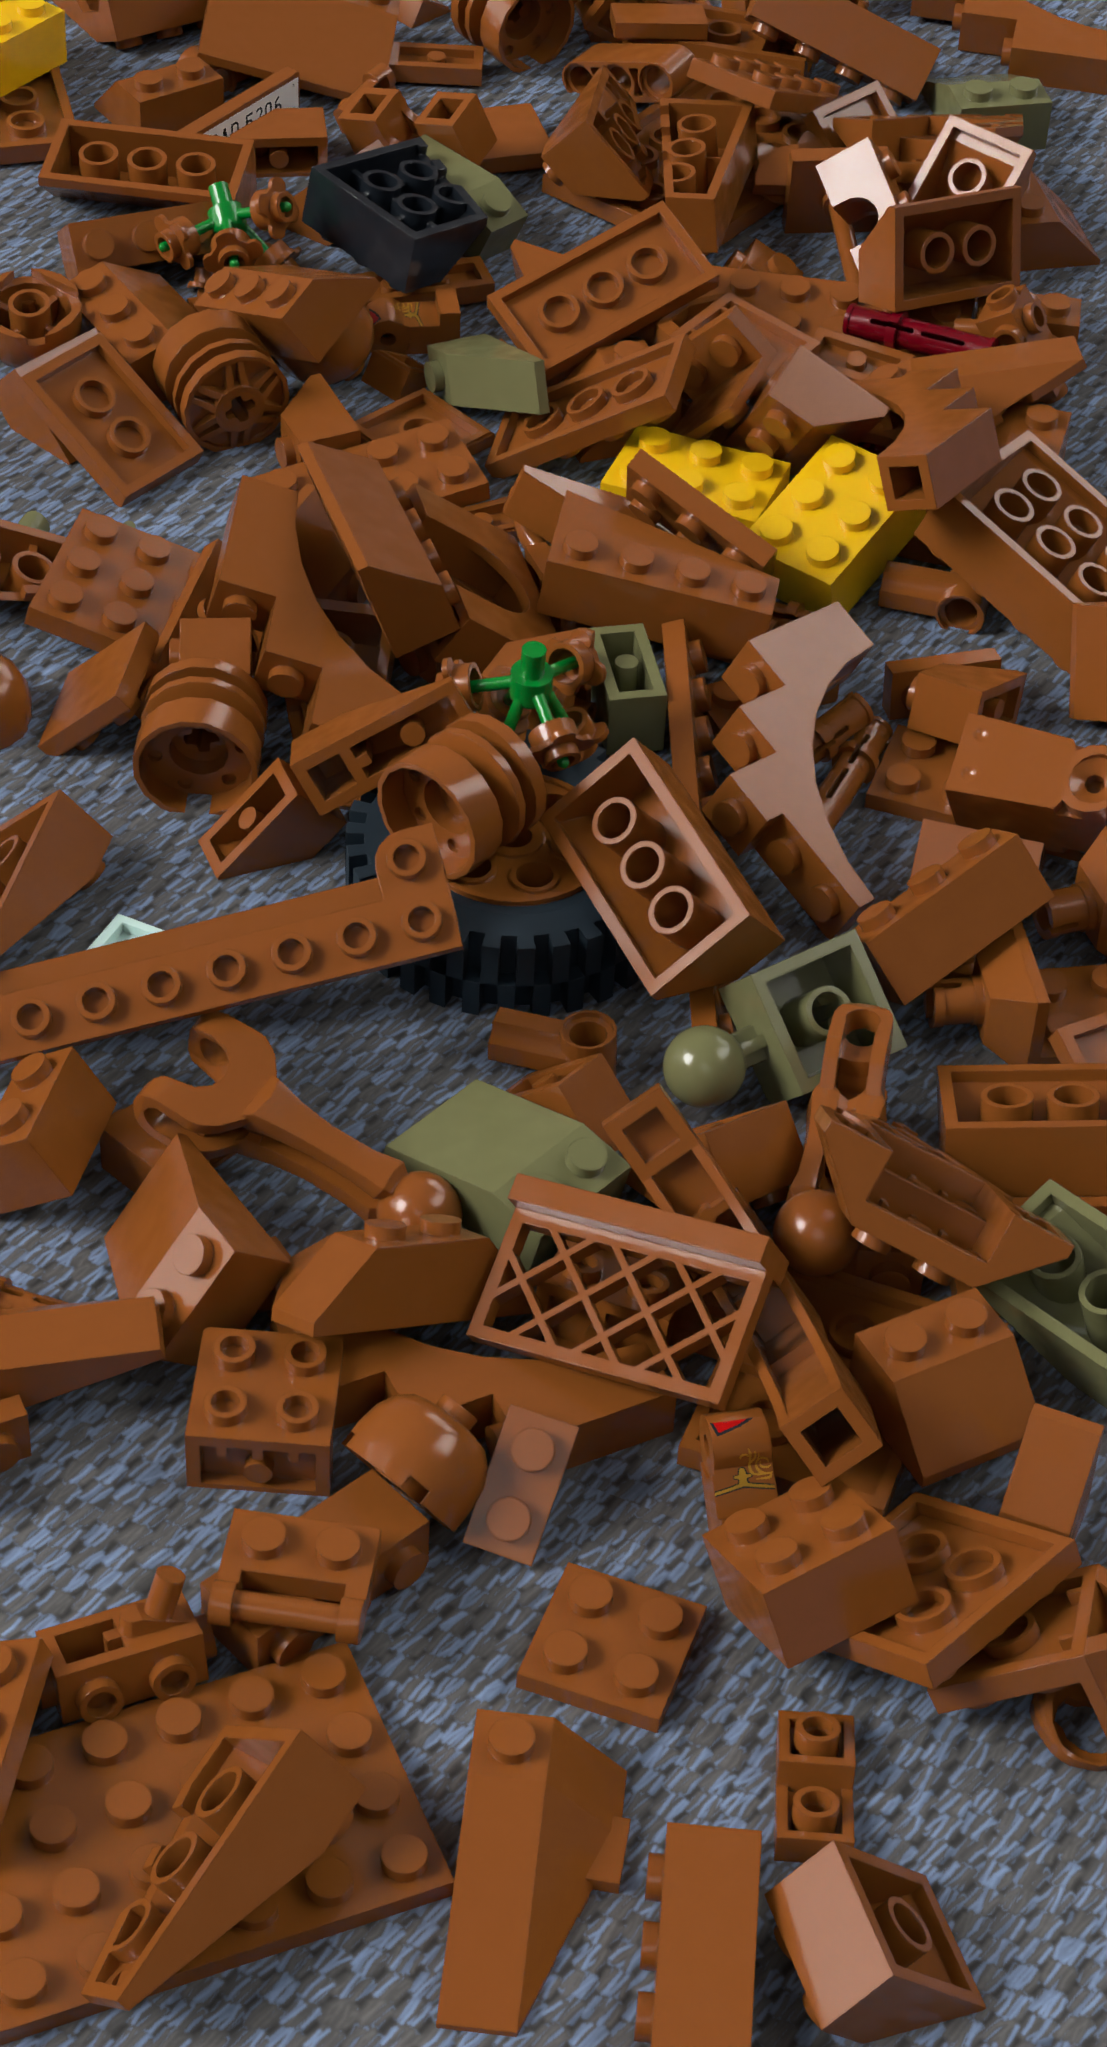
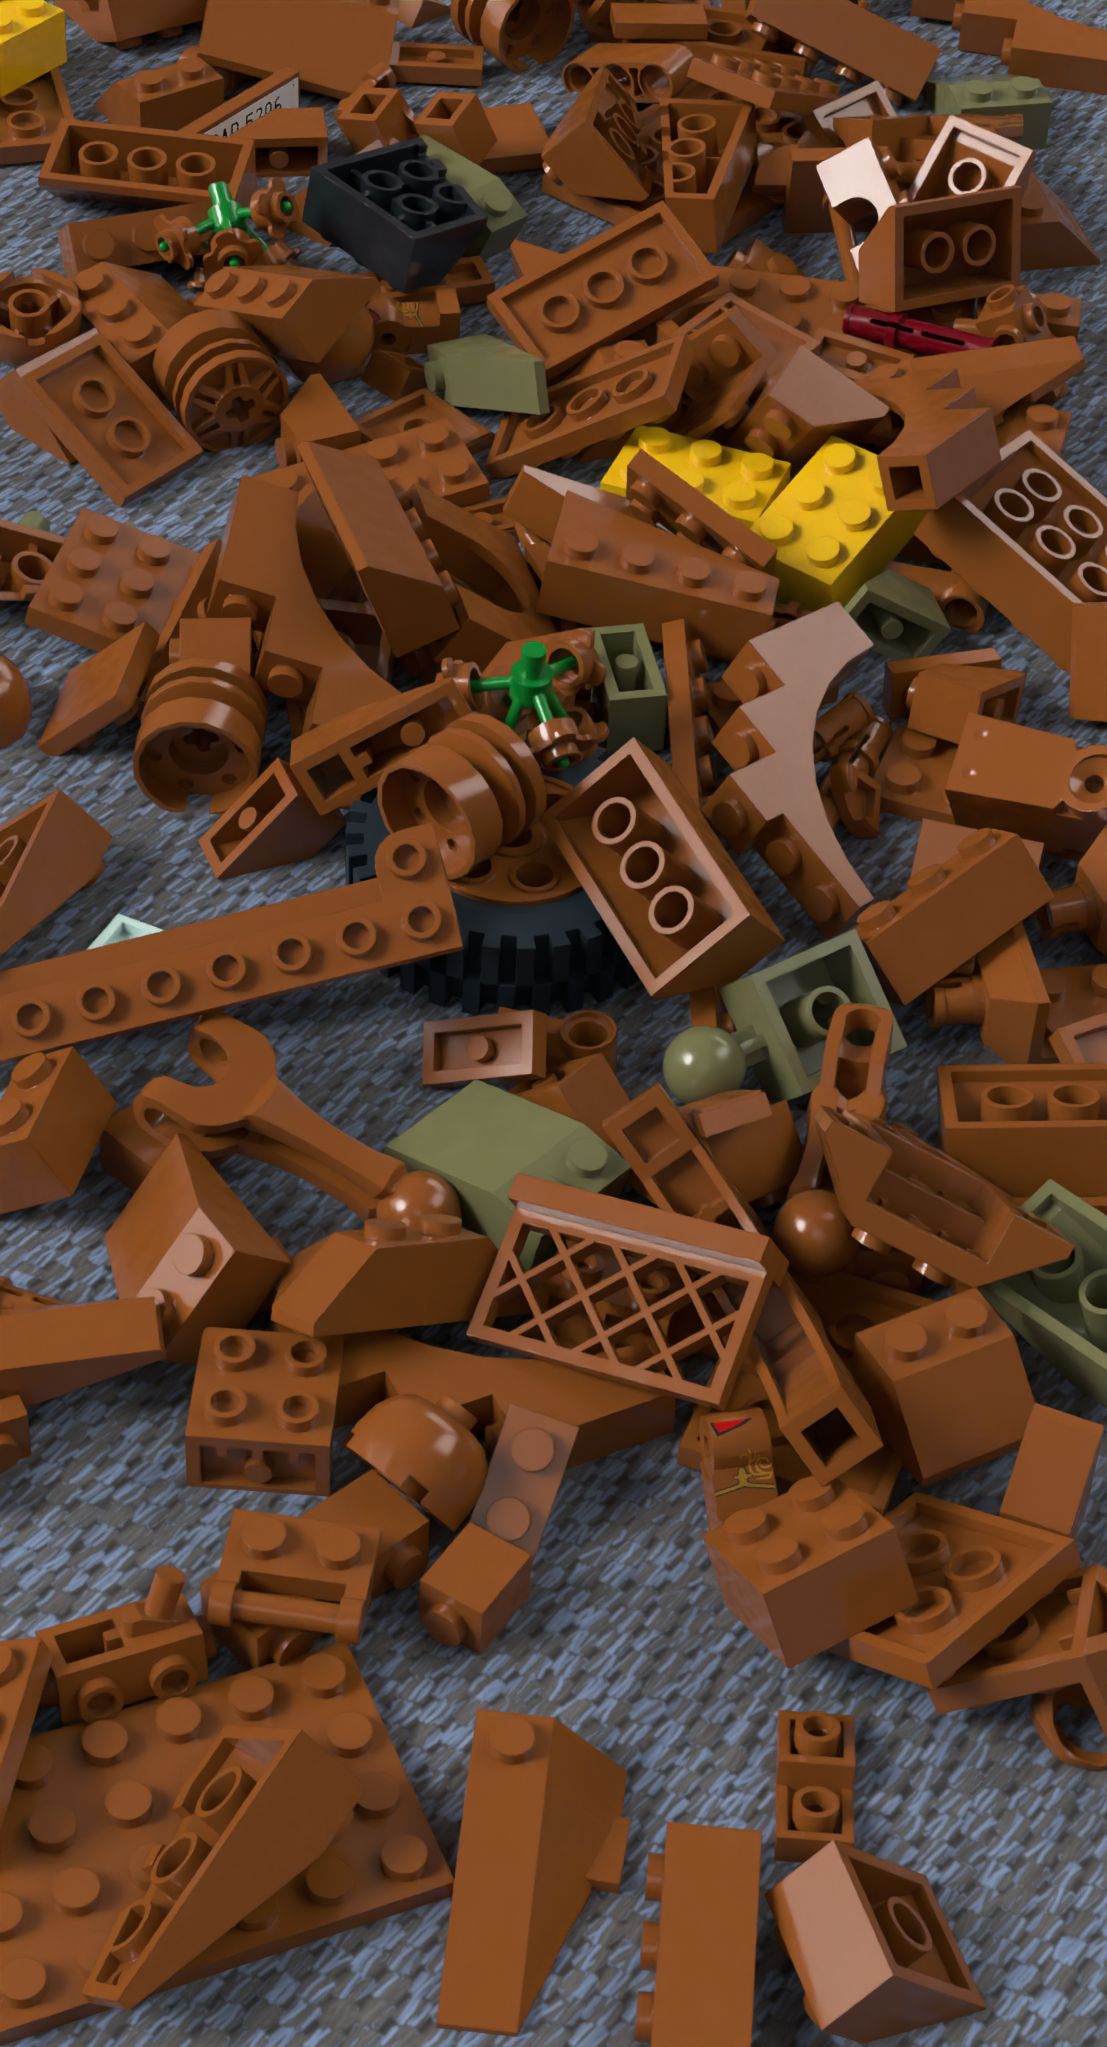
dark orange plate [516,1562,707,1733] -> none
none -> dark orange brick [419,1522,532,1655]
none -> dark orange plate [422,1010,547,1088]
none -> dark orange tile [677,1090,773,1138]
none -> dark orange tile [830,761,881,840]
none -> olive slope [844,569,951,660]

